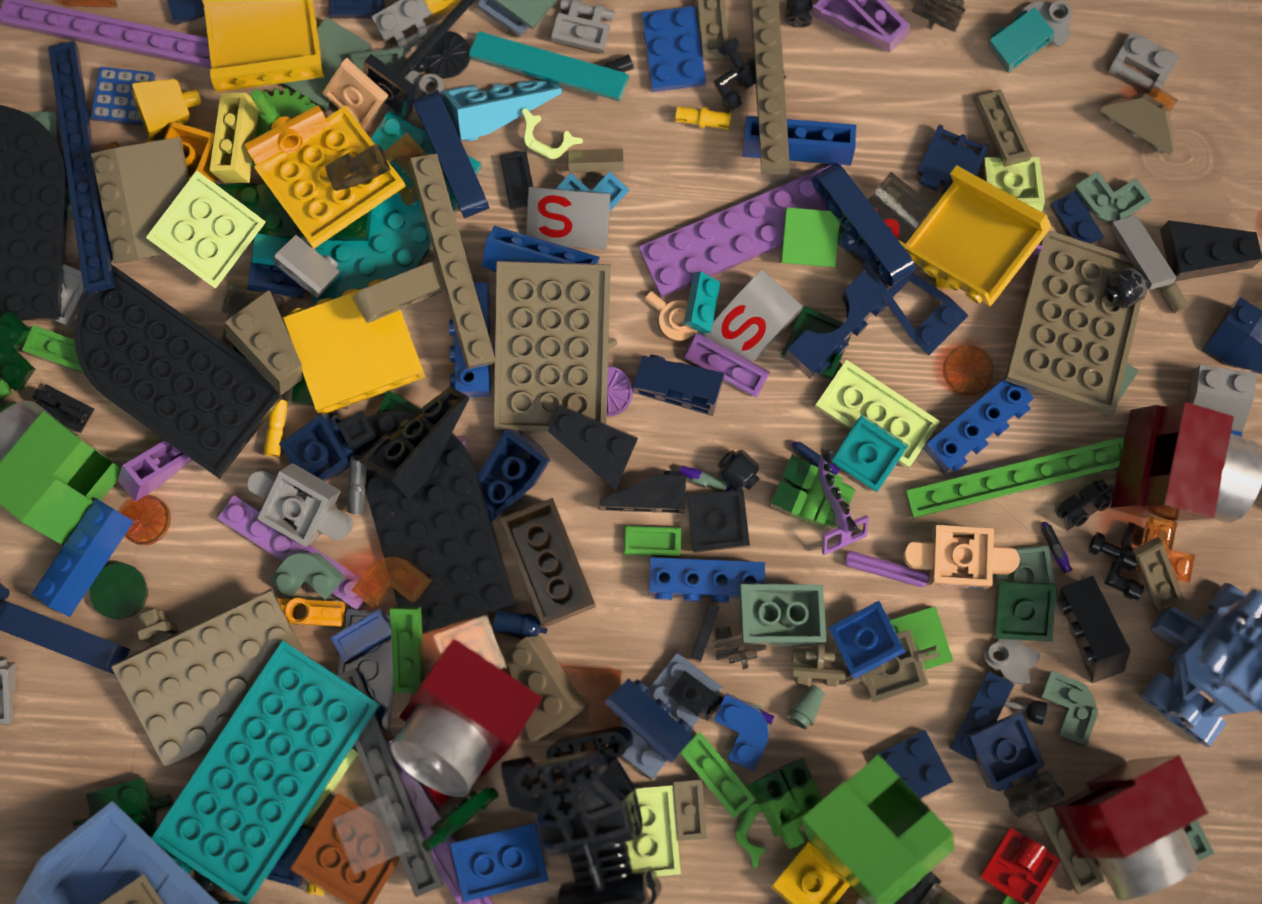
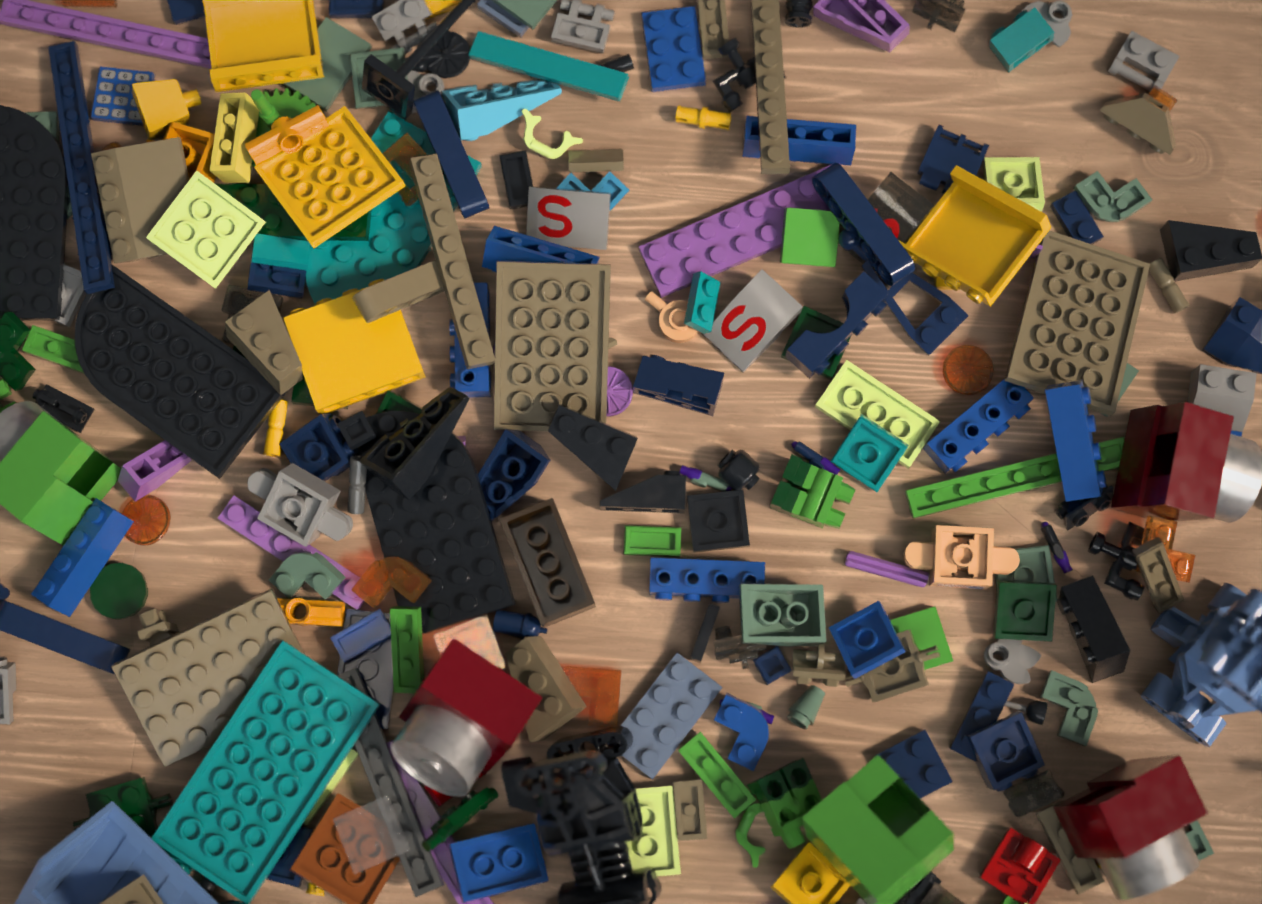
light grey slope [274,235,340,300] -> none
light nougat tile [322,58,389,129] -> none
clear smoke slope [325,143,390,191] -> none
dark blue slope [605,678,694,764] -> none
black bracket [668,671,723,721] -> none
medium lavender tile [684,332,770,398] -> none
medium lavender piece [818,448,869,555] -> none
dark tan tile [974,89,1031,167] -> none
black head [1104,267,1148,309] -> none
light grey tile [1110,215,1176,290] -> none
none -> dark blue tile [752,646,792,685]
none -> blue brick [1045,380,1106,501]

